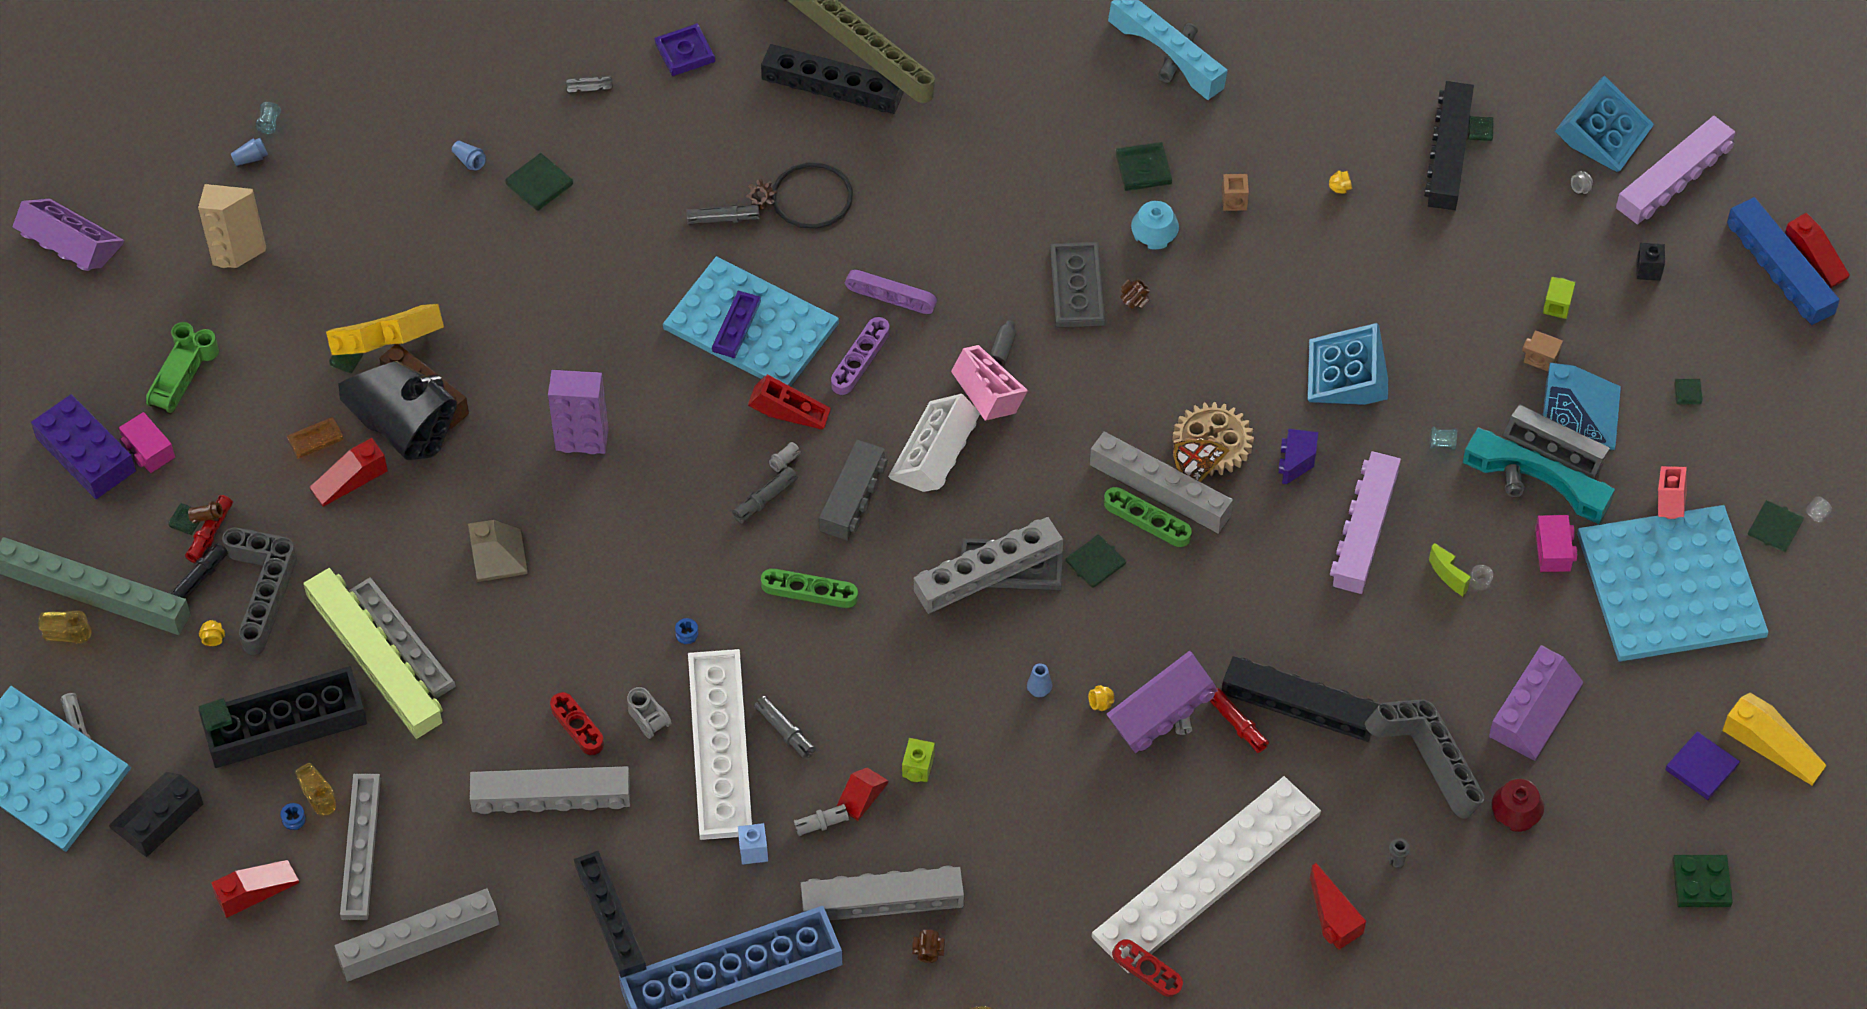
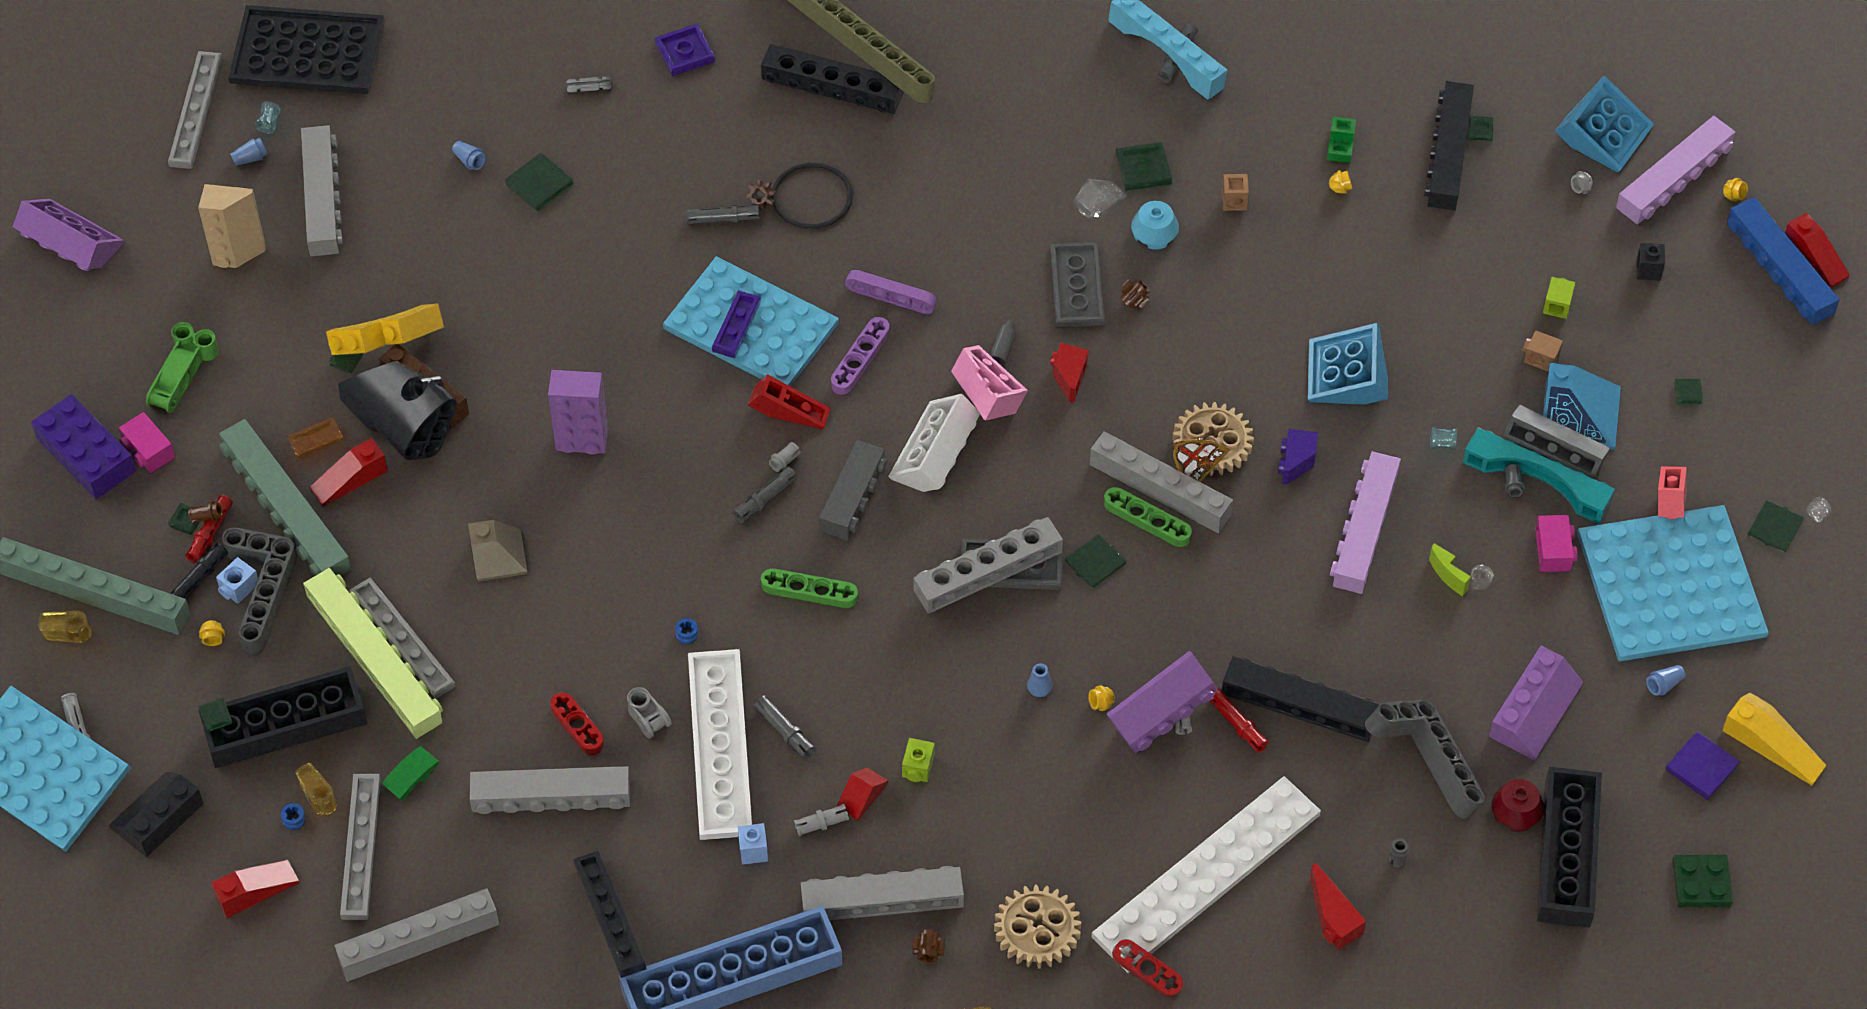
none -> light grey tile [168,51,222,169]
none -> light blue brick [216,557,258,604]
none -> sand green brick [219,419,351,576]
none -> black plate [228,5,384,94]
none -> light grey brick [301,125,343,256]
none -> green slope [381,746,440,801]
none -> tan gear [994,885,1081,969]
none -> red slope [1050,343,1089,403]
none -> clear slope [1073,179,1127,218]
none -> green slope [1327,116,1356,163]
none -> black brick [1537,766,1602,928]
none -> medium blue cone [1646,665,1685,696]
none -> yellow plate [1723,178,1748,202]

